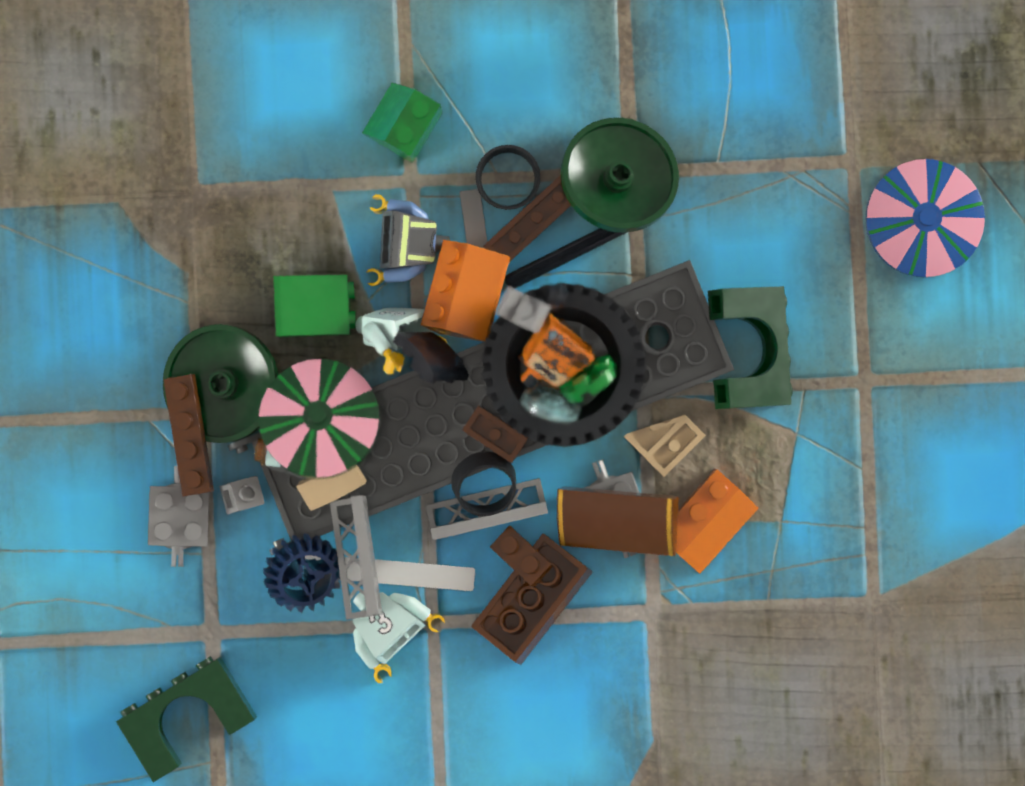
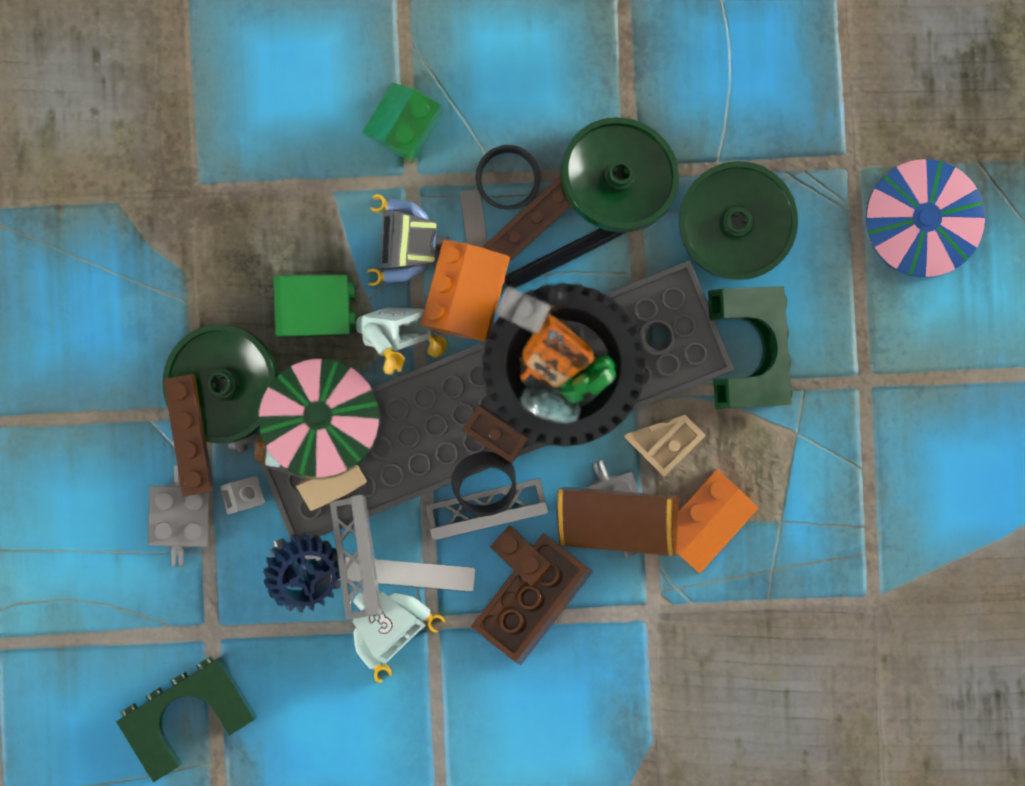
black slope [393,332,469,383] -> none
none -> dark green dish [679,161,798,280]

